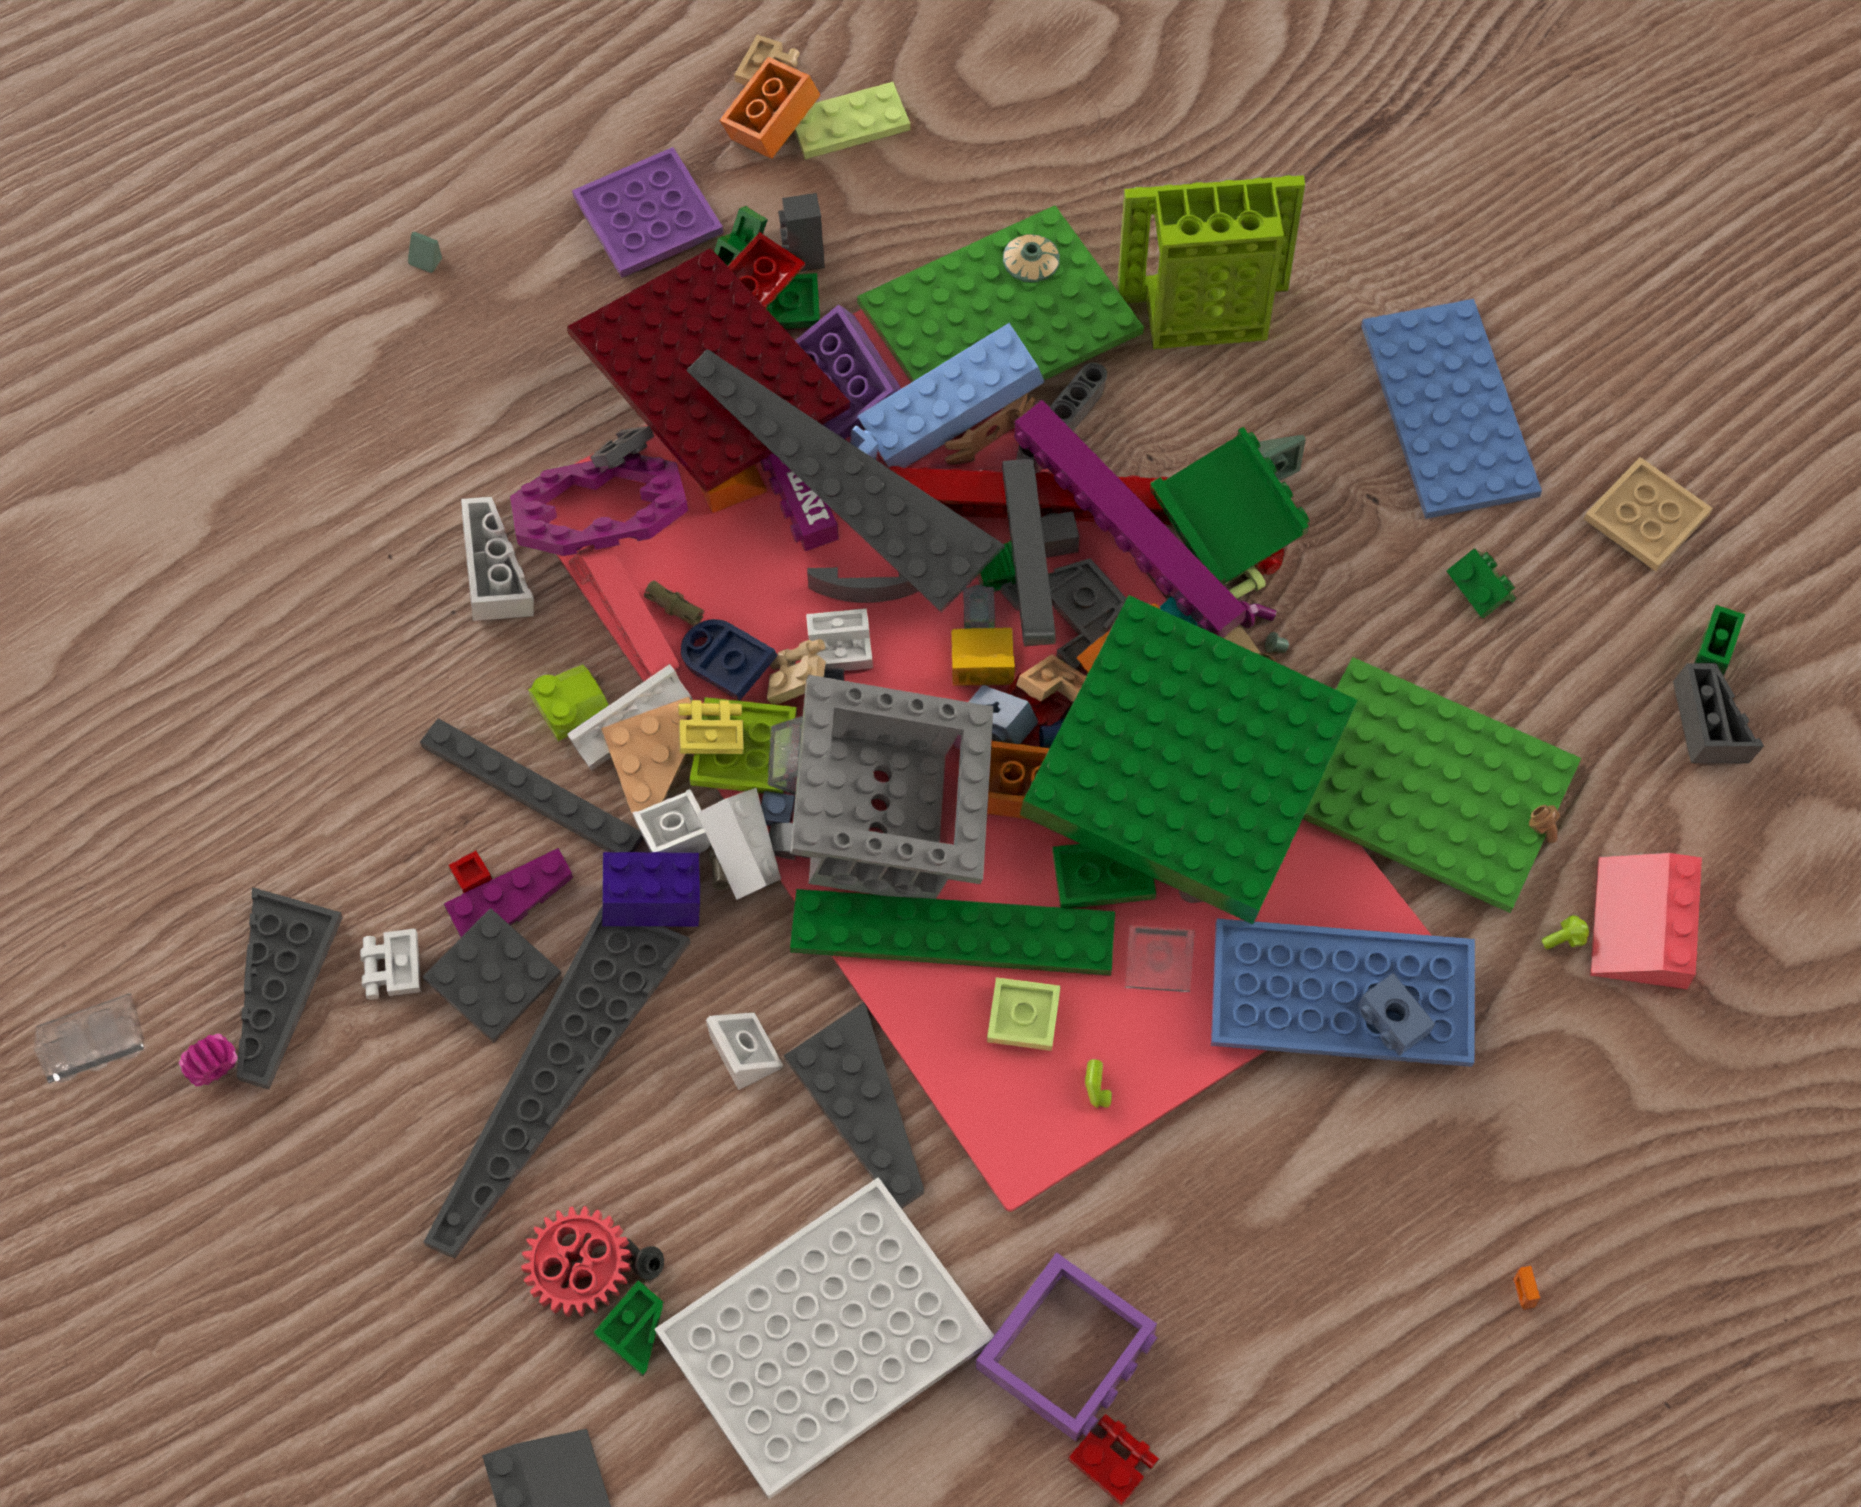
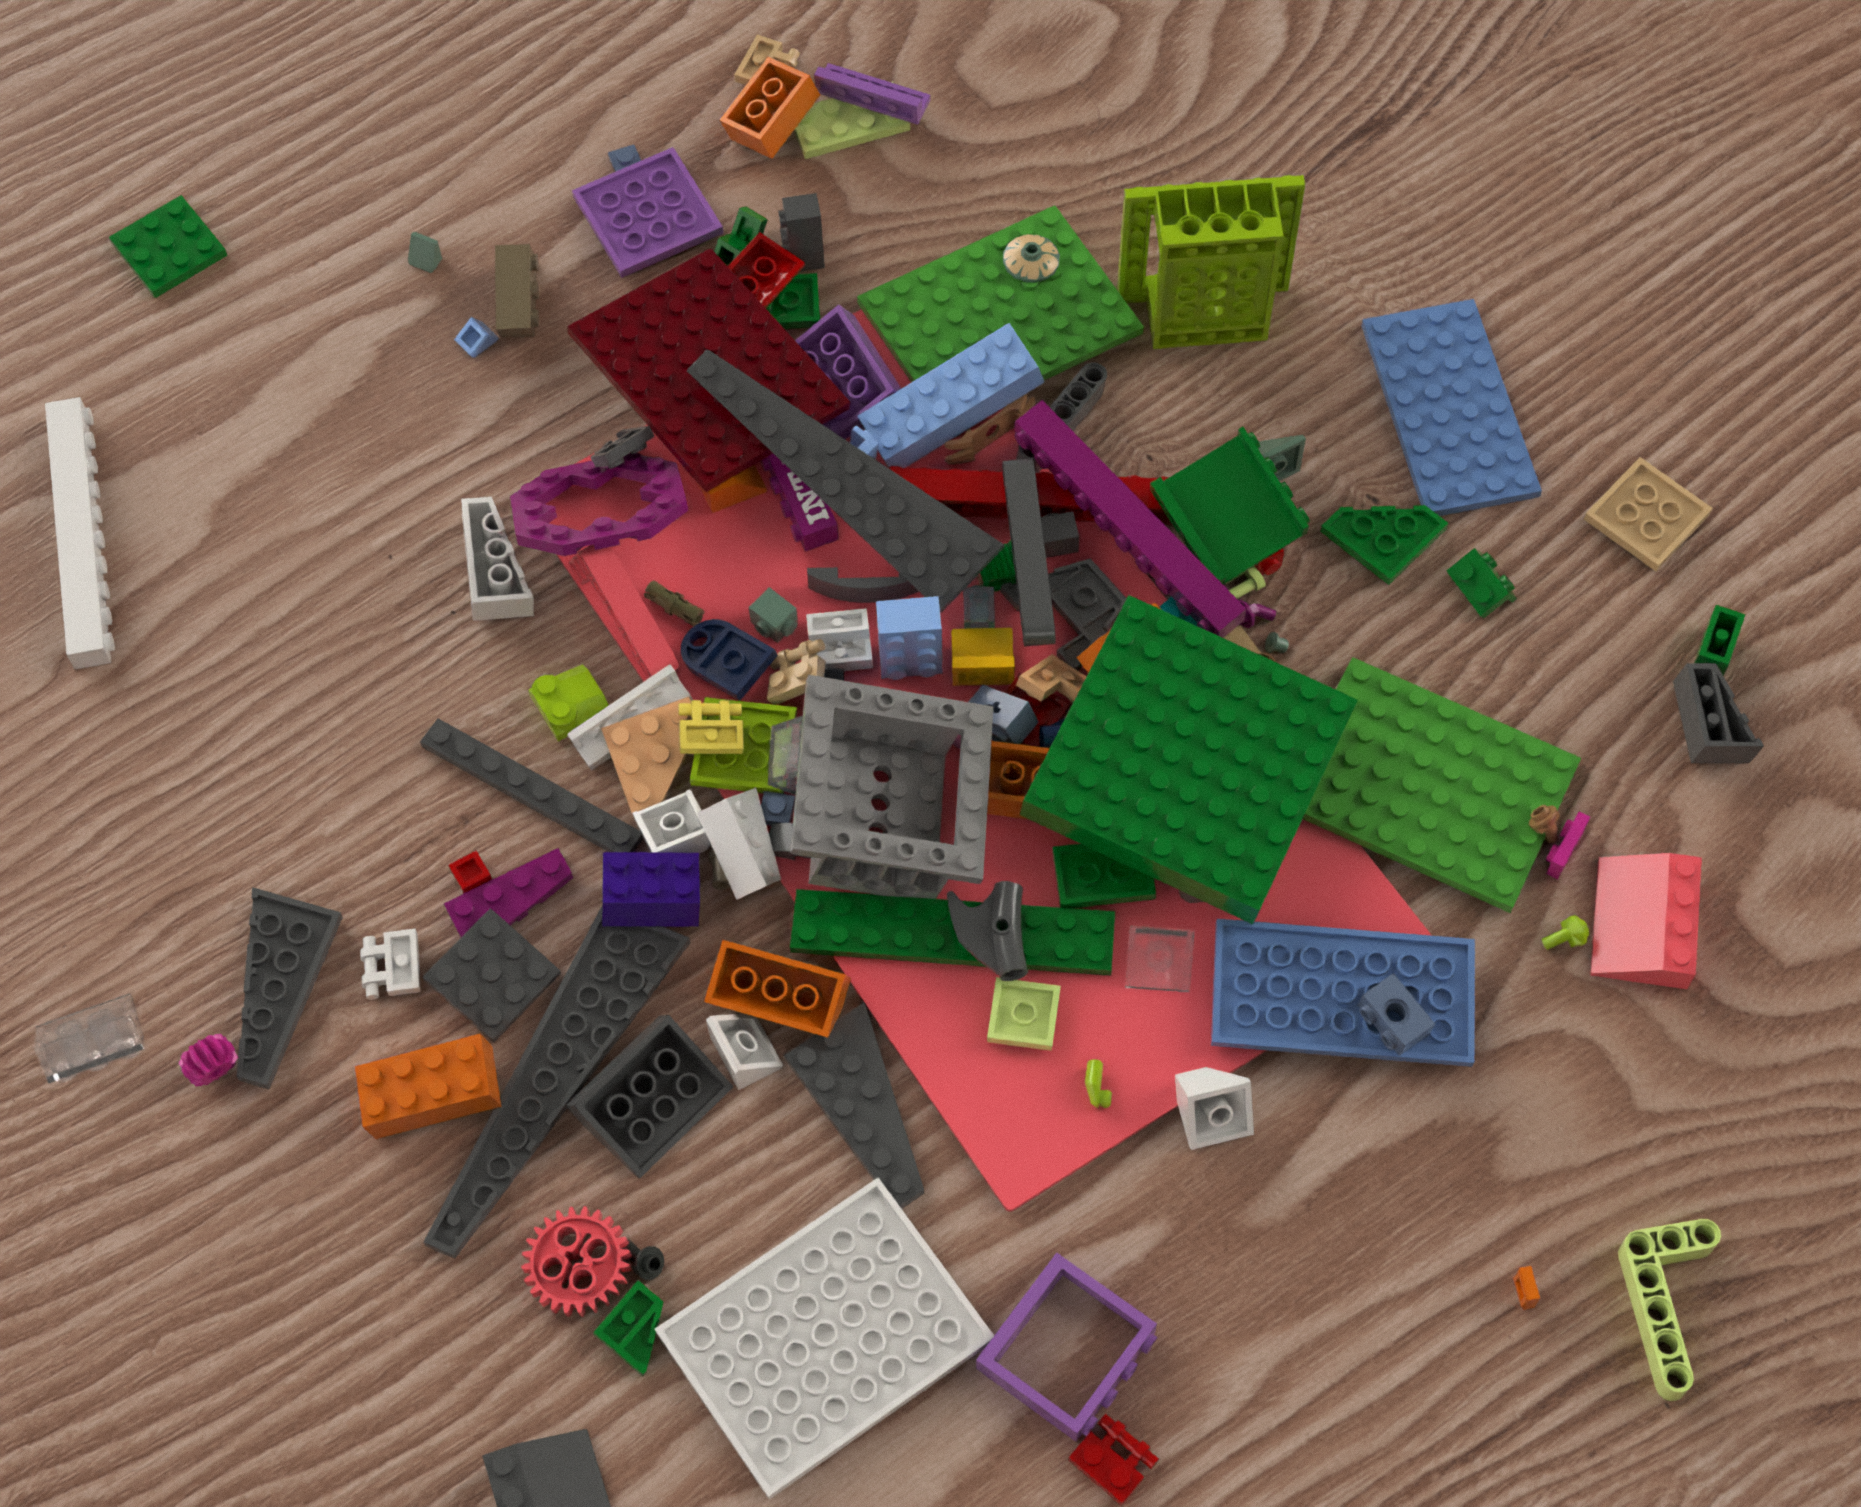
none -> white brick [45,397,115,669]
none -> green plate [109,195,228,298]
none -> orange brick [355,1033,502,1139]
none -> light blue slope [454,317,499,358]
none -> dark tan wedge [495,244,539,337]
none -> dark grey slope [565,1015,734,1178]
none -> sand blue plate [608,144,641,172]
none -> orange slope [704,939,851,1038]
none -> sand green brick [749,587,798,643]
none -> medium lavender fence [814,63,930,125]
none -> light blue brick [876,596,943,680]
none -> dark grey pin [947,881,1028,981]
none -> white slope [1175,1067,1254,1150]
none -> green plate [1320,505,1448,585]
none -> dark pink plate [1546,811,1590,880]
none -> yellowish green beam [1618,1219,1721,1401]

